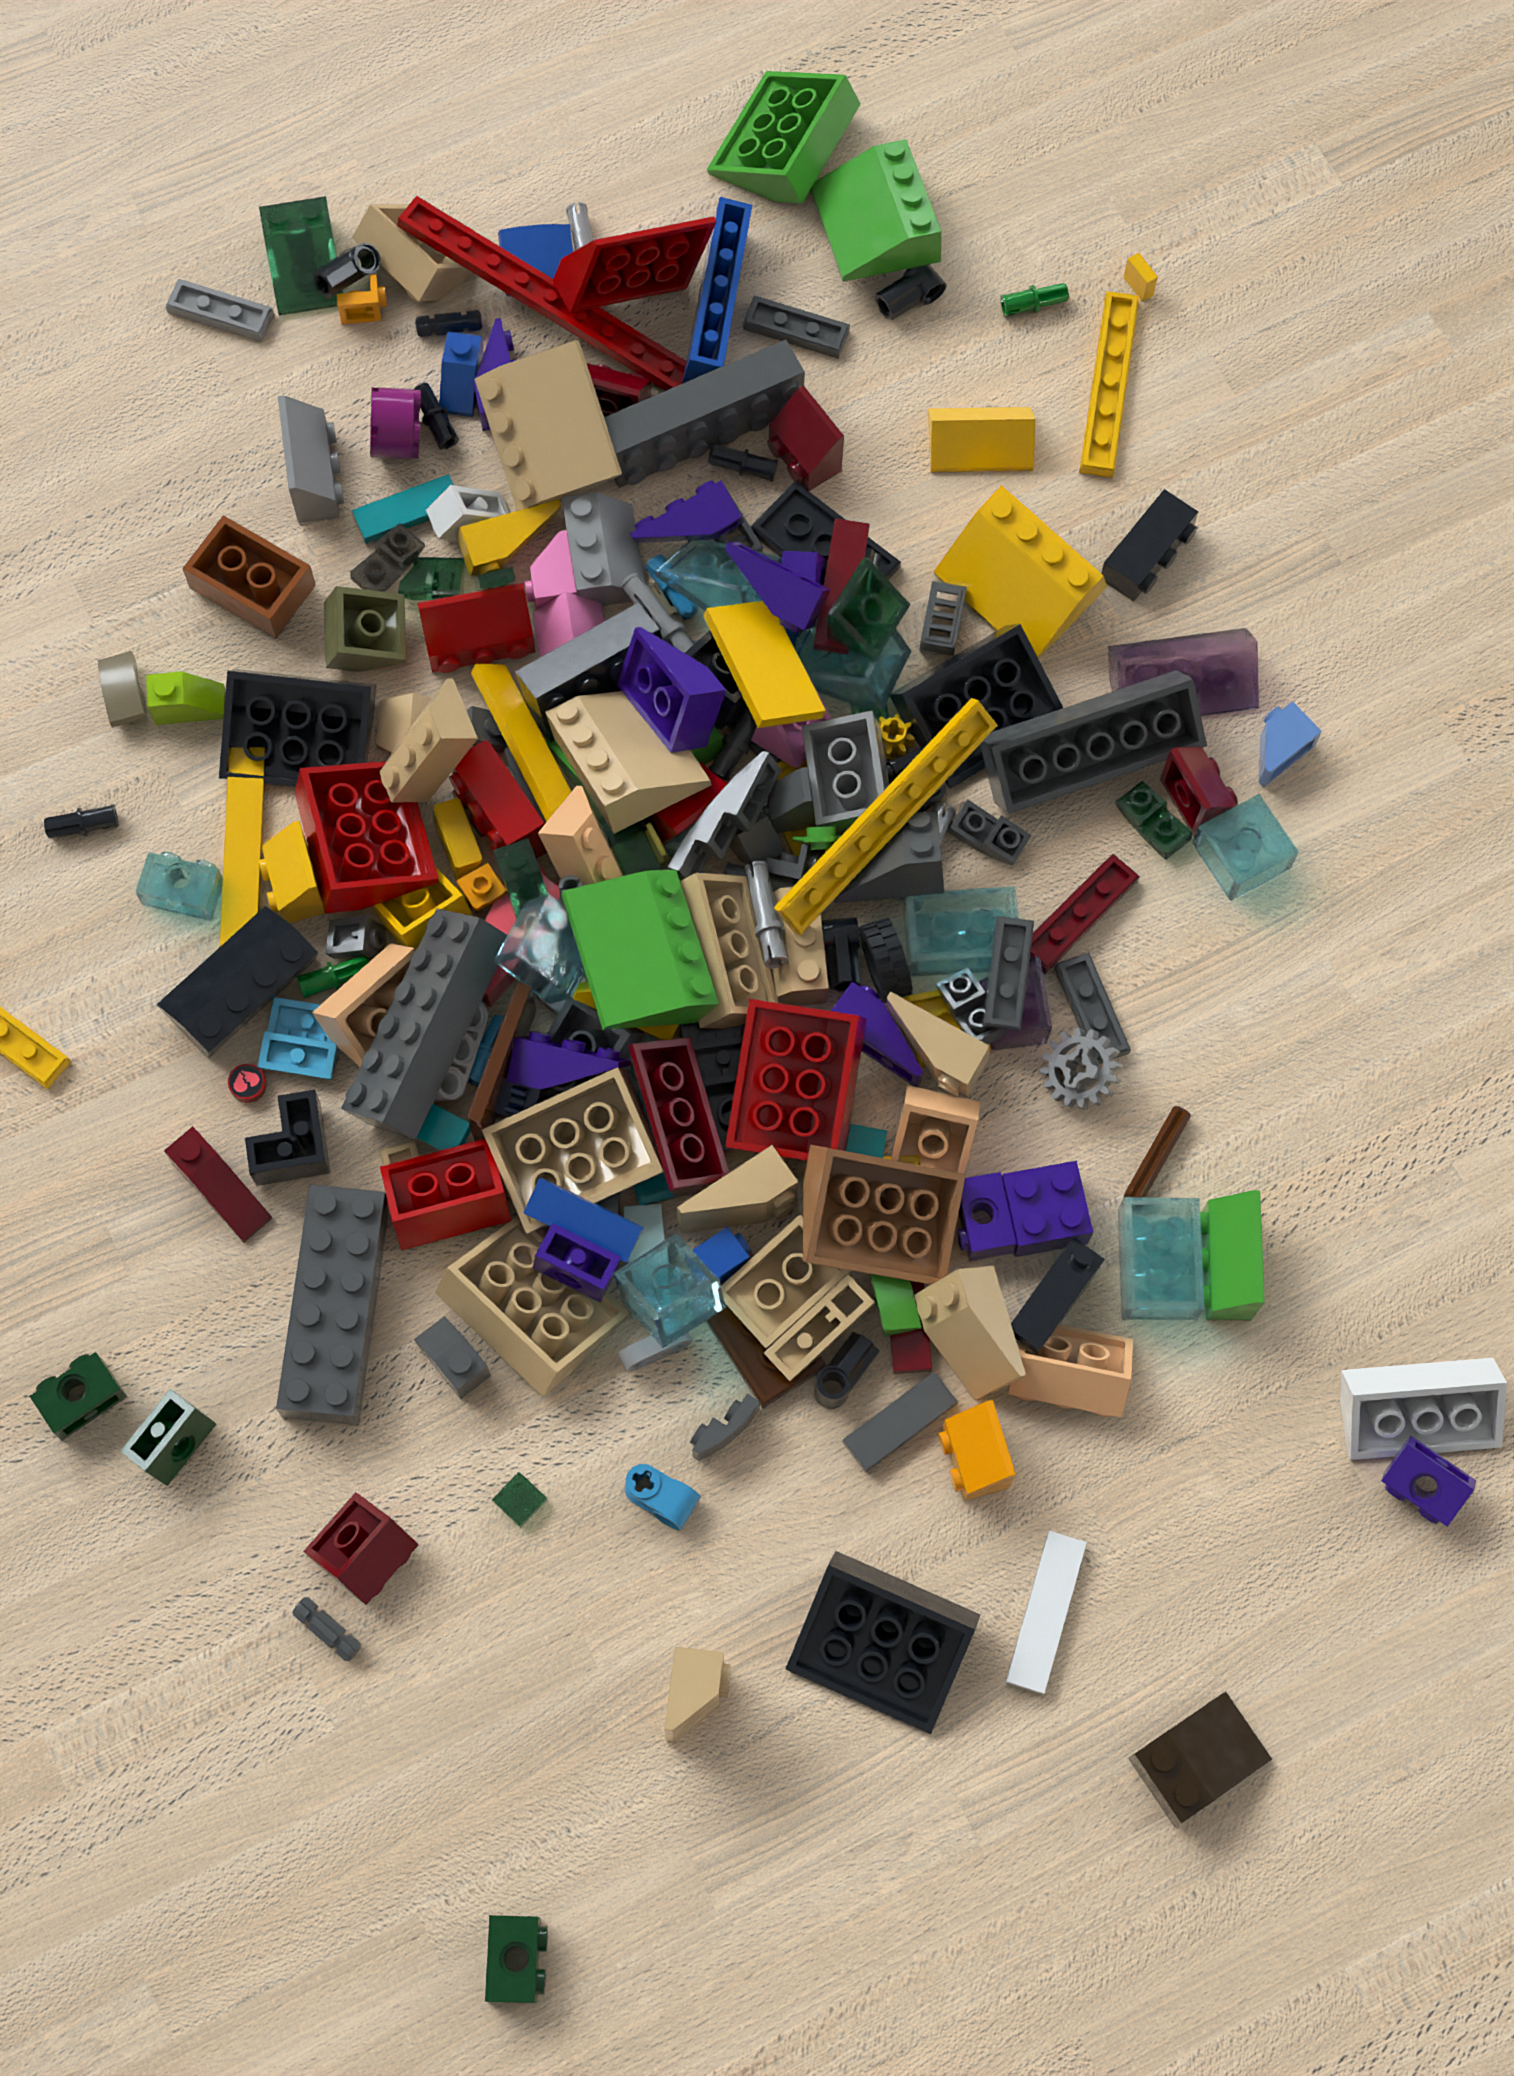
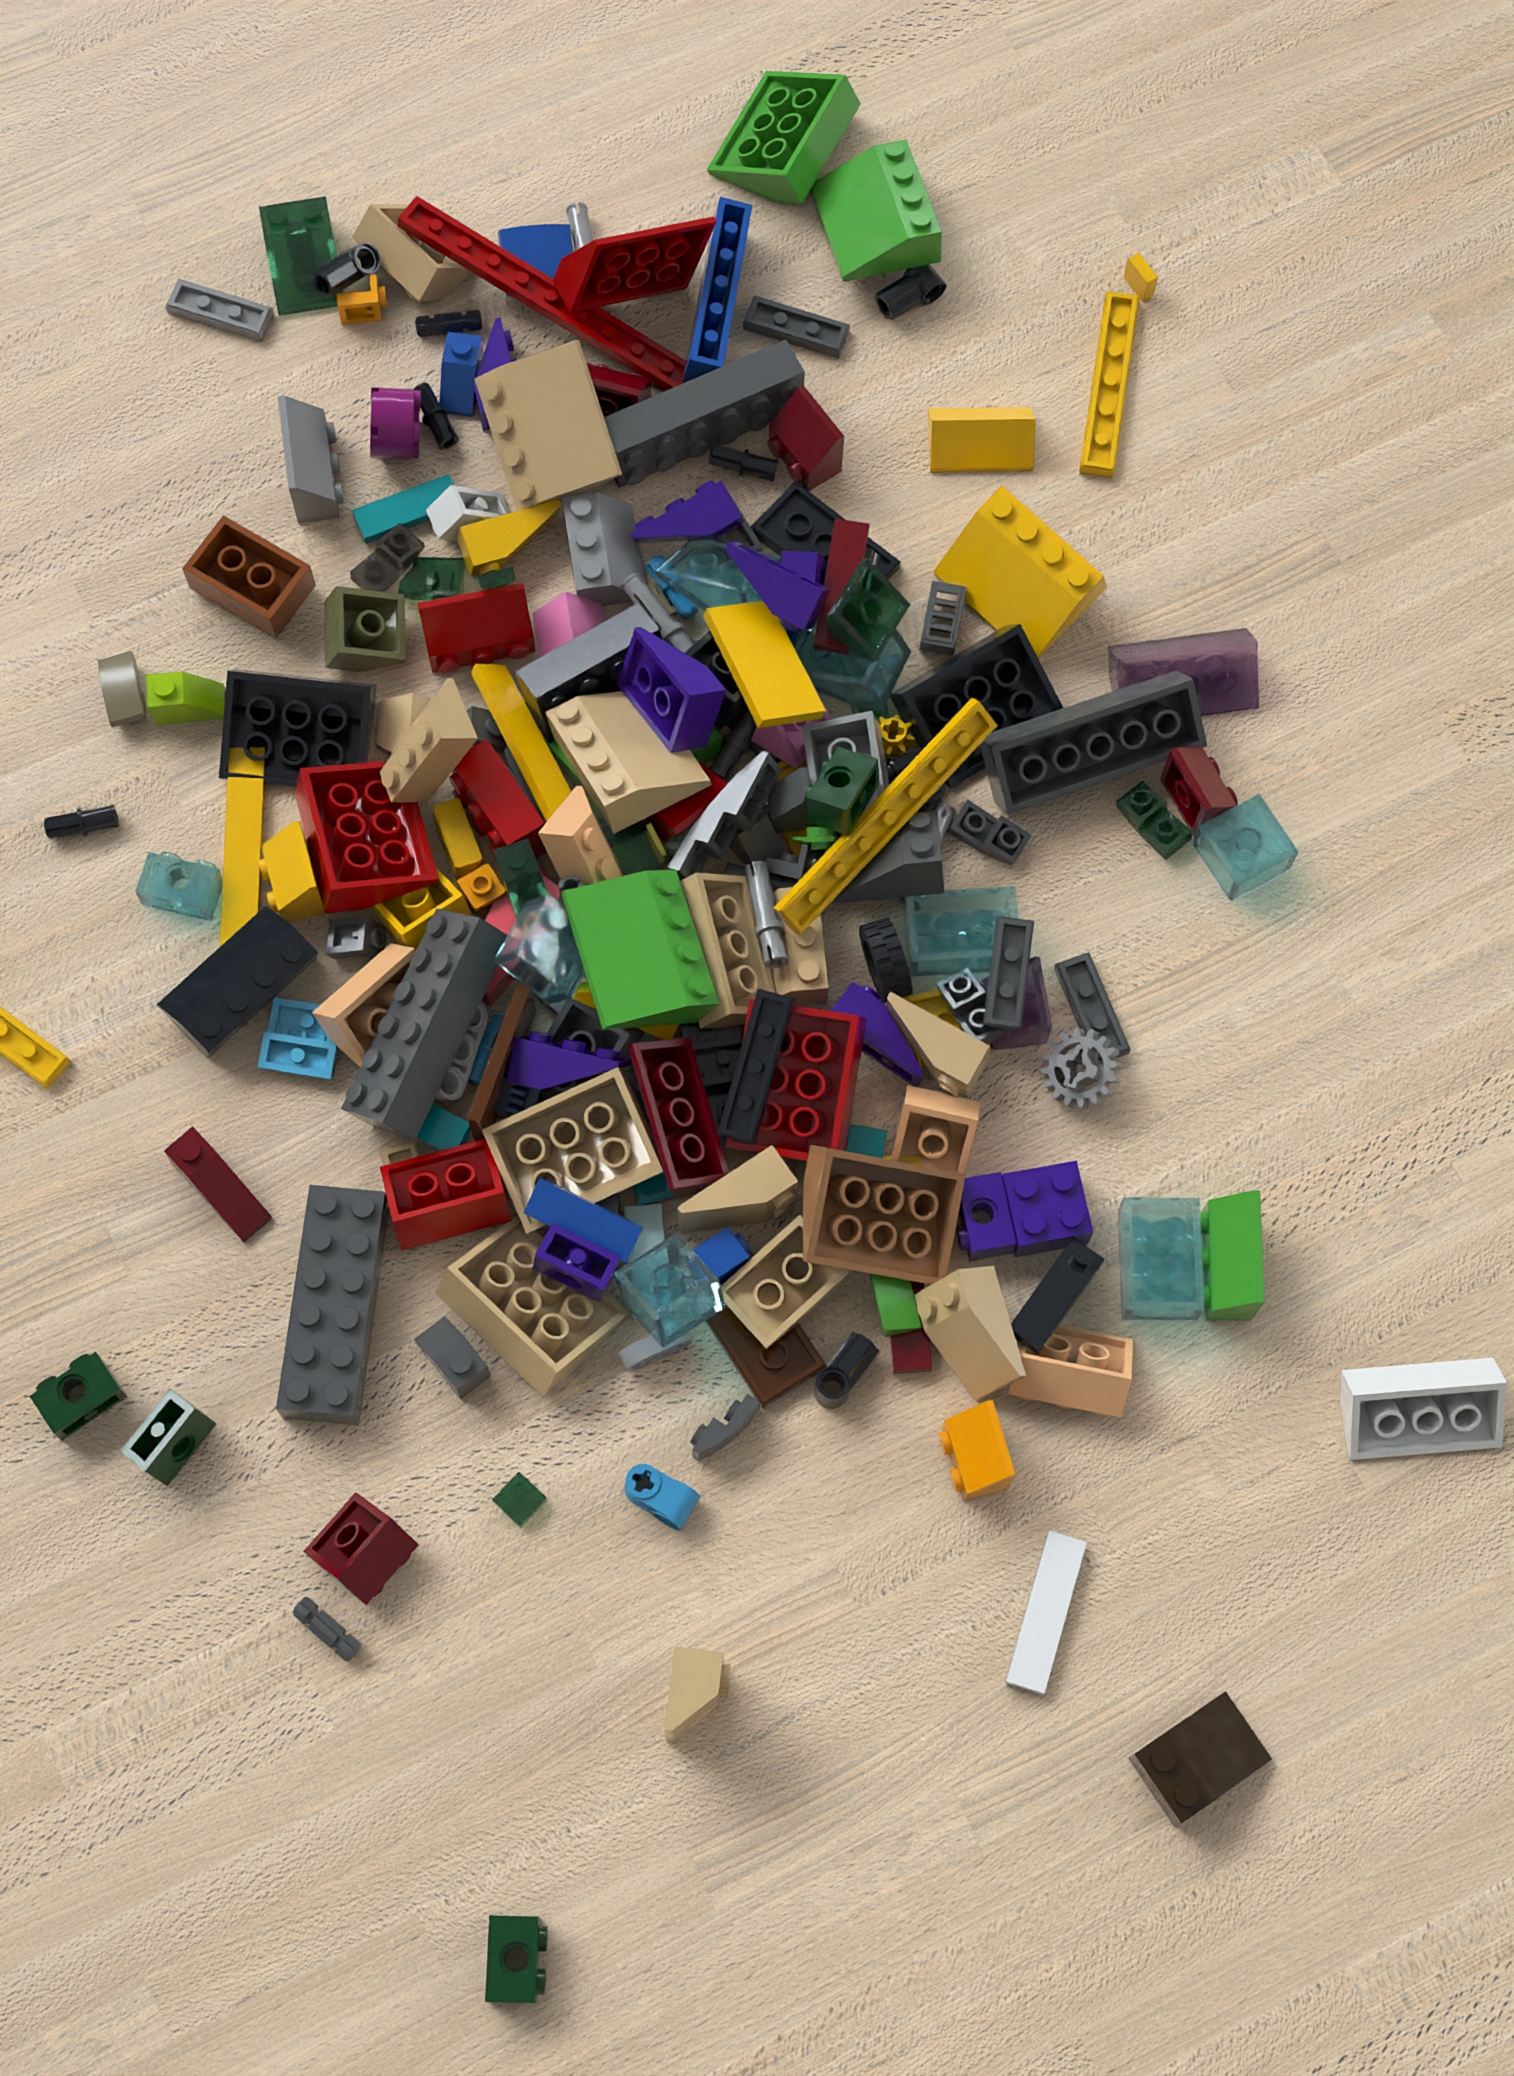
tile [228,1064,267,1103] -> none
black brick [245,1089,331,1186] -> none
green axle [296,956,369,999] -> none
bright pink slope [525,530,577,610] -> none
tan slope [764,1274,876,1382] -> none
black slope [785,1551,981,1734] -> none
black piece [821,917,861,992] -> none
dark grey tile [842,1372,958,1473] -> none
green axle [1000,283,1069,317] -> none
dark red tile [1029,854,1140,974] -> none
black brick [1101,489,1199,602] -> none
reddish brown axle [1124,1106,1191,1206] -> none
medium blue slope [1259,701,1322,788] -> none
dark purple brick [1381,1435,1476,1527] -> none
none -> black tile [717,989,796,1144]
none -> dark green brick [804,747,880,835]

